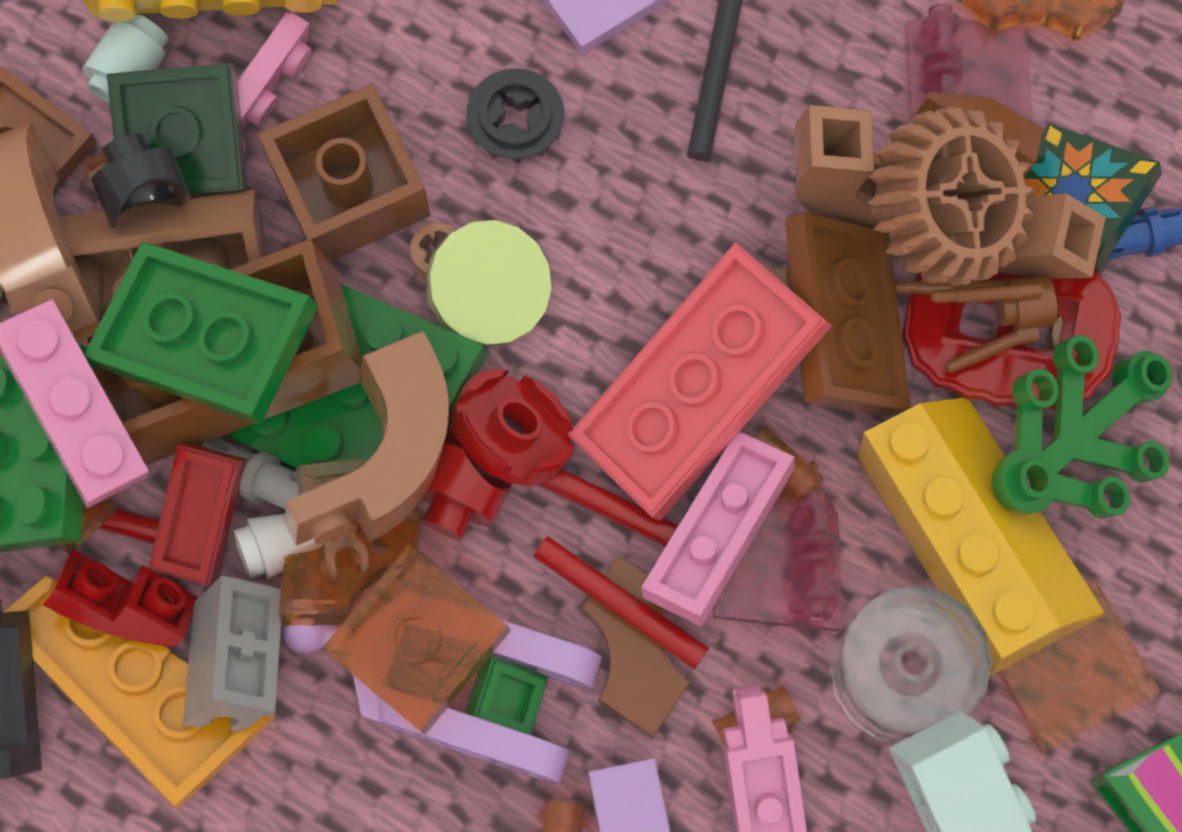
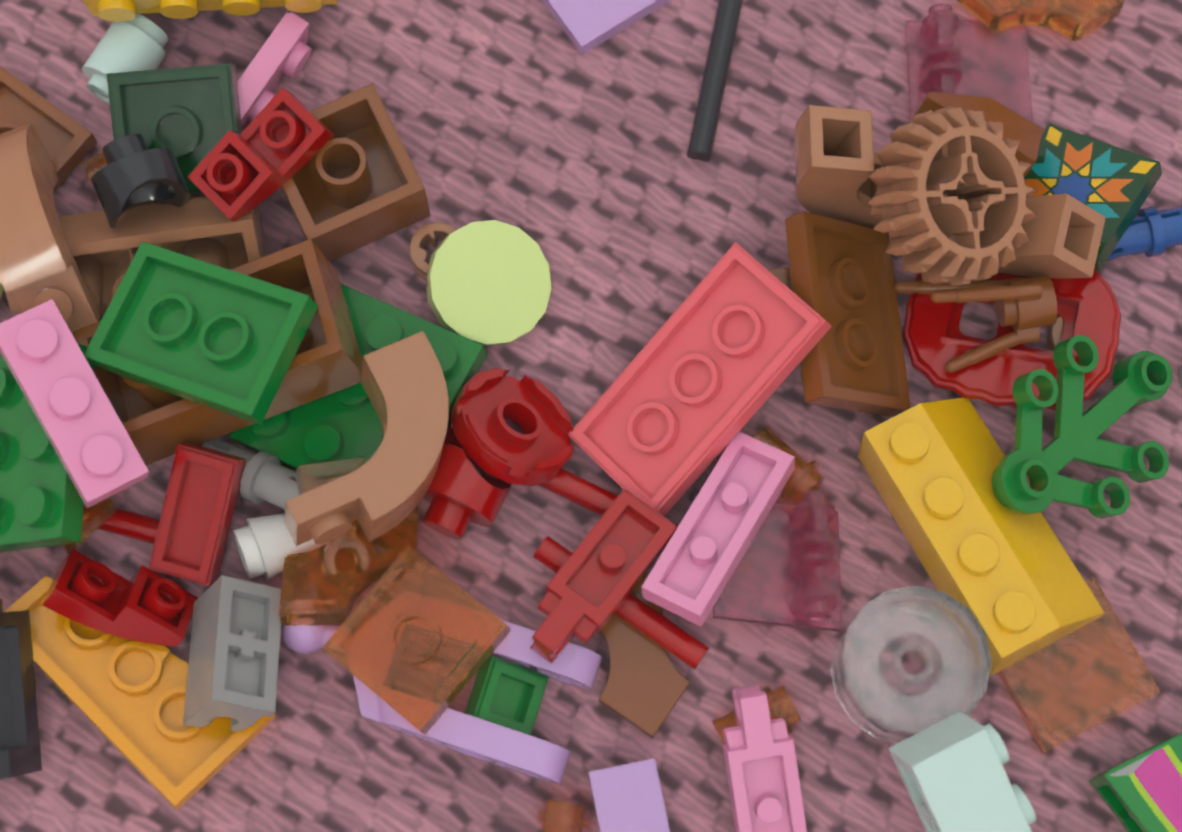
black gear [467,69,564,164] -> none
none -> red slope [188,87,334,222]
none -> red hinge [530,489,678,664]

